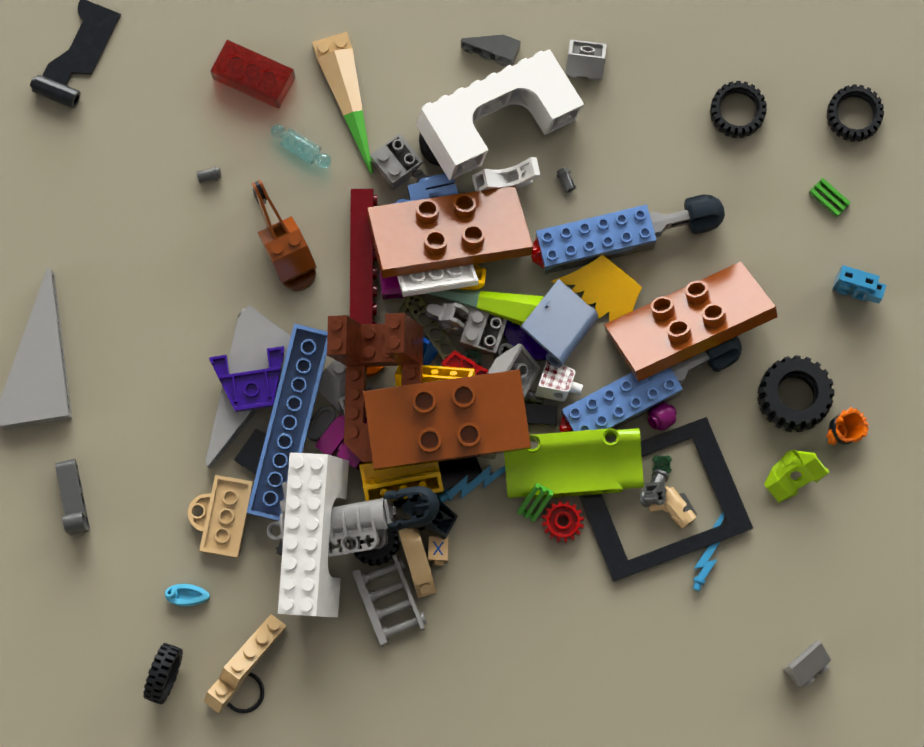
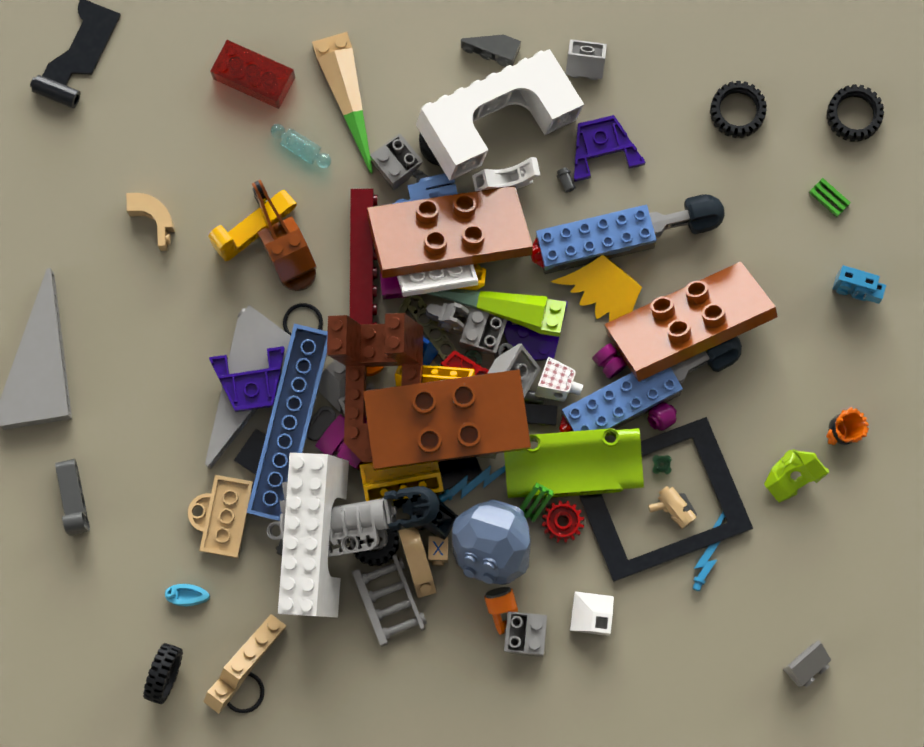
dark grey pin [197,166,222,183] -> none
door [520,279,598,368] -> none
dark grey connector [639,469,669,507] -> none
black tyre [757,355,834,432] -> none
none -> tan arch [126,193,175,251]
none -> yellow beam [208,190,297,261]
none -> black tyre [283,303,323,335]
none -> sand blue rock [452,499,531,585]
none -> orange piece [484,587,518,635]
none -> light grey slope [504,611,547,657]
none -> white slope [570,592,614,636]
none -> dark purple wing [574,115,646,182]
none -> magenta wheel [592,343,627,379]

